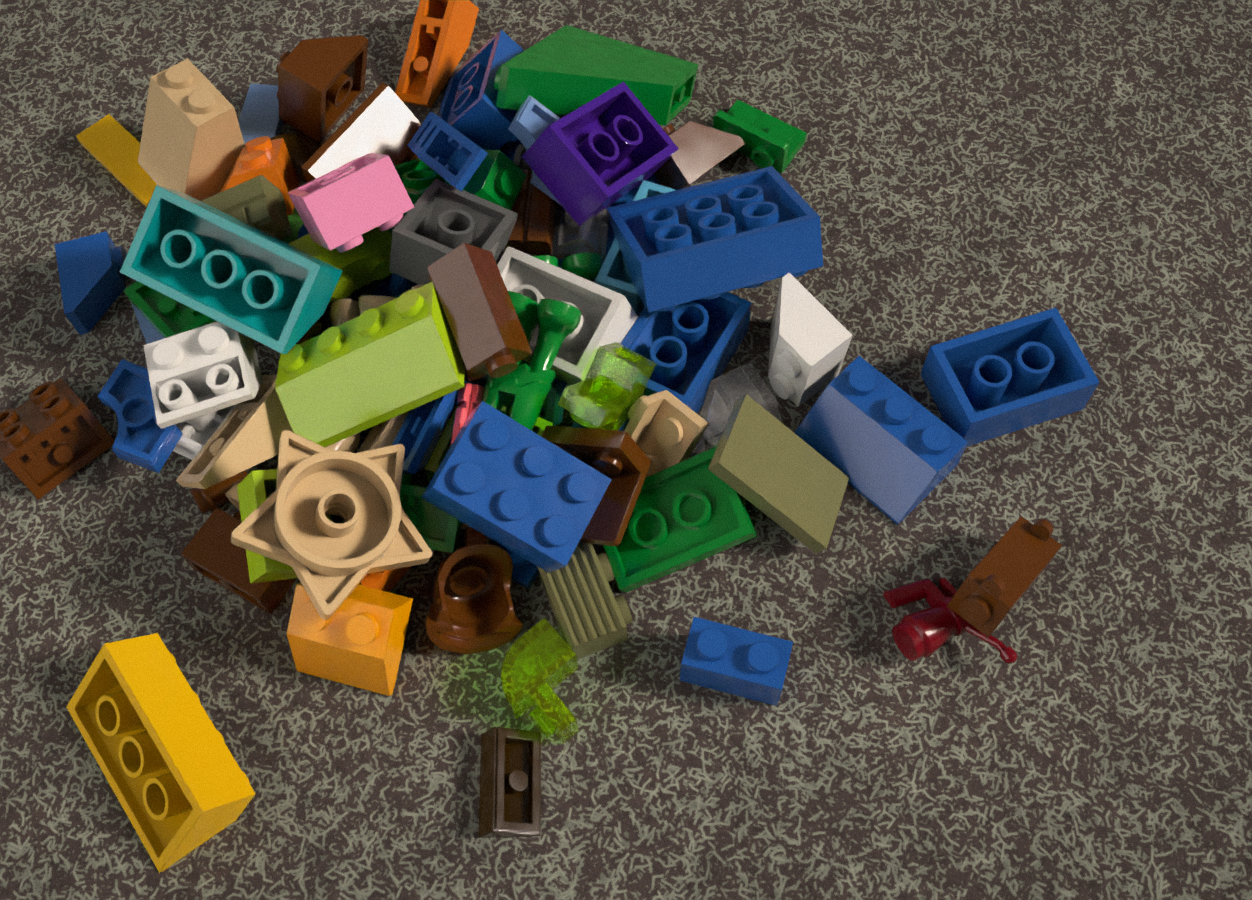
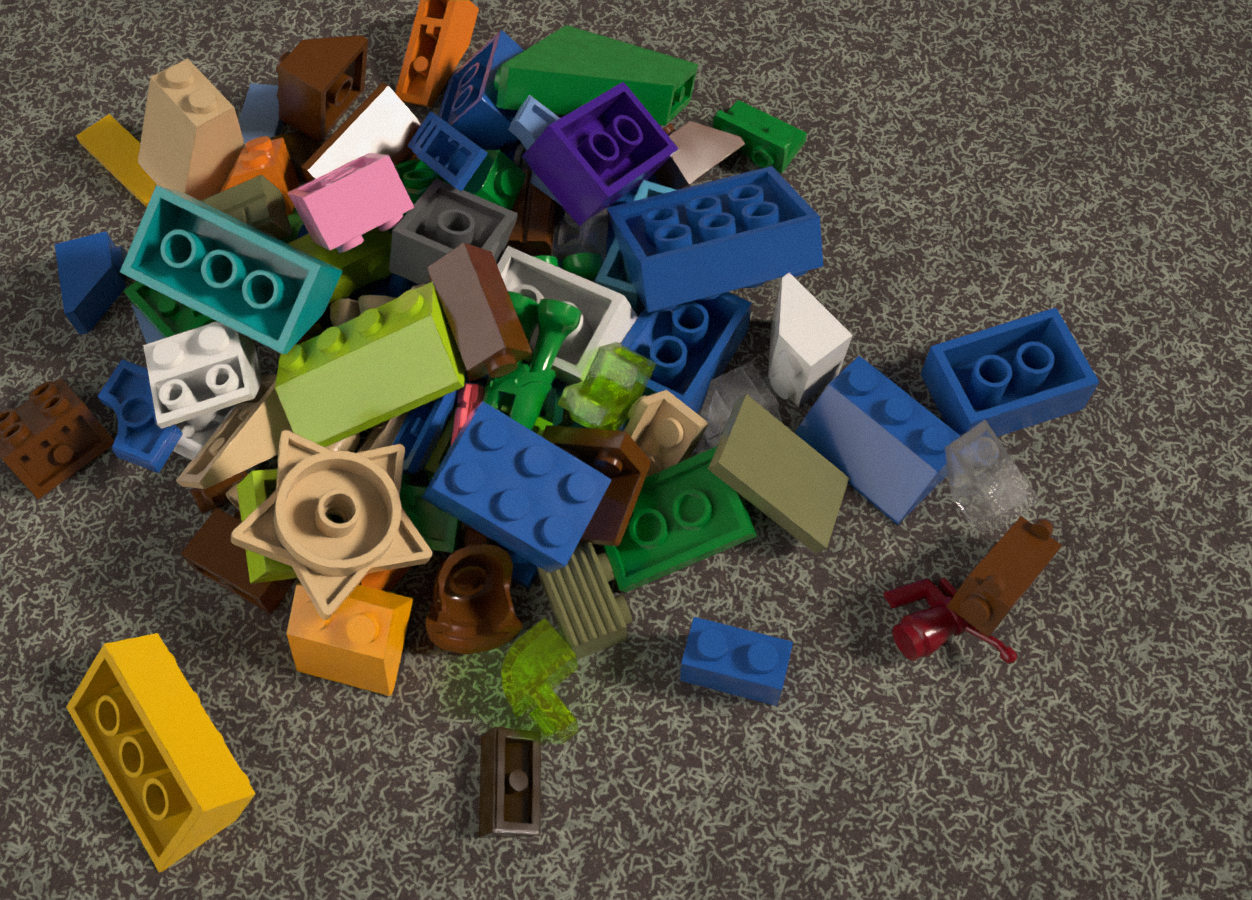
none -> clear slope [945,420,1040,532]

